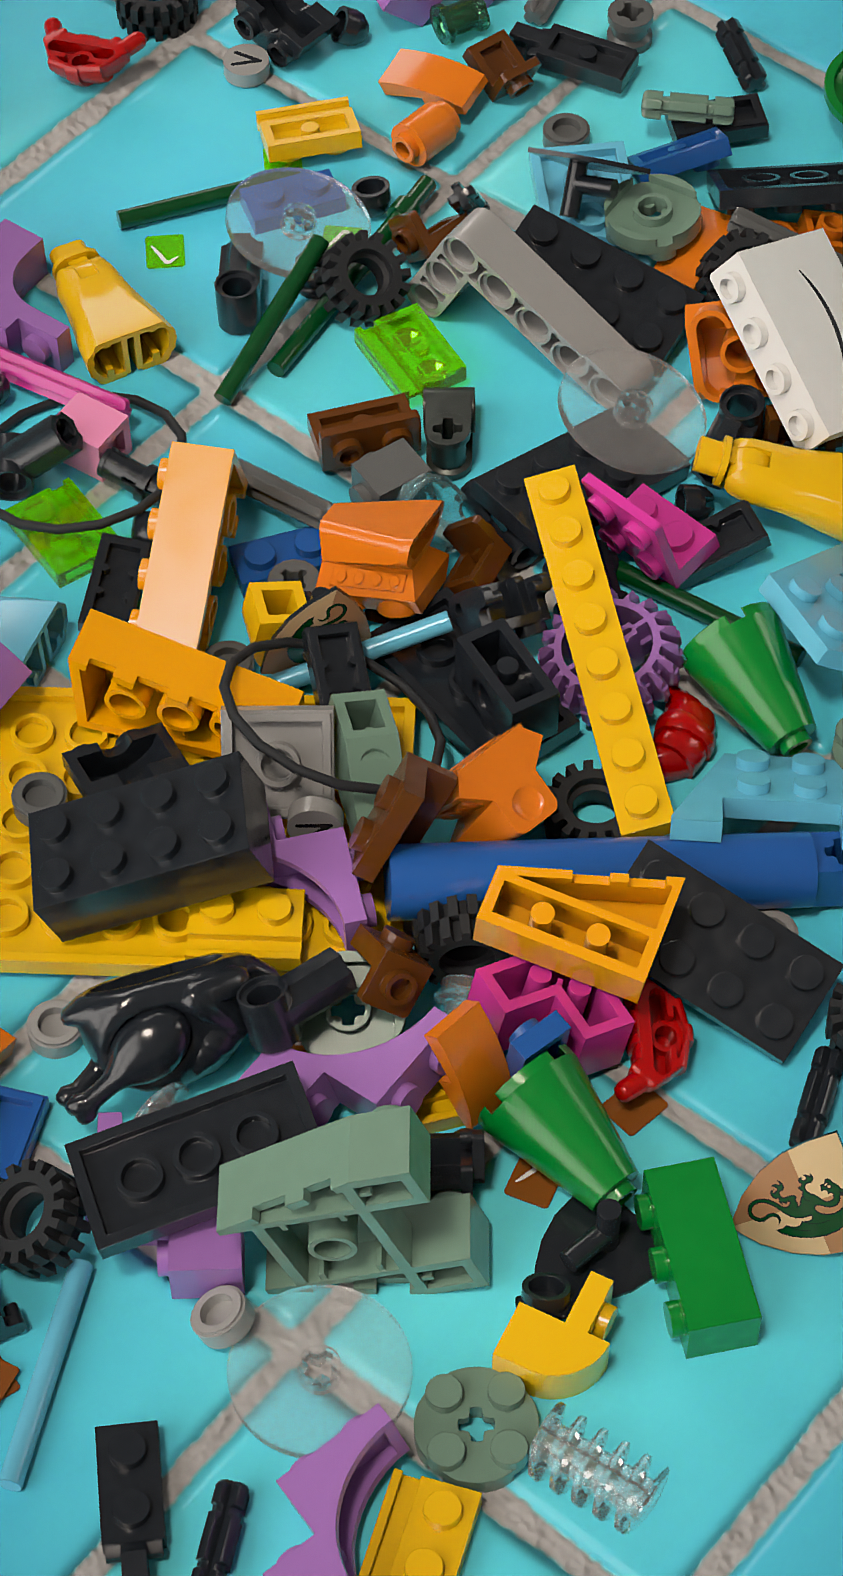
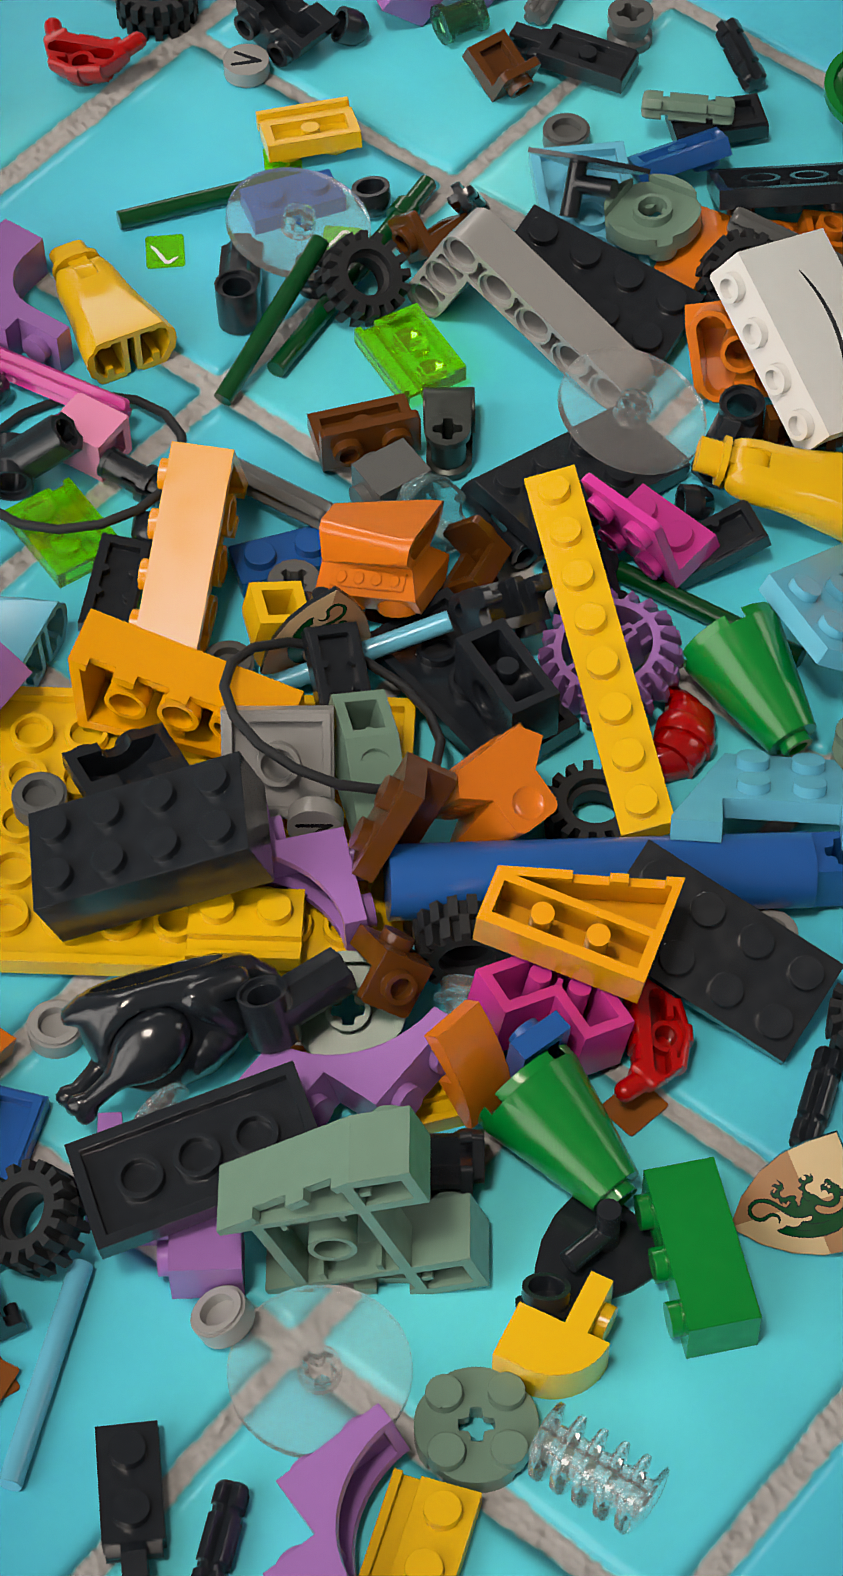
orange slope [378,49,488,115] -> none
orange brick [391,100,461,167] -> none
dark orange sticker [504,1157,558,1209] -> none

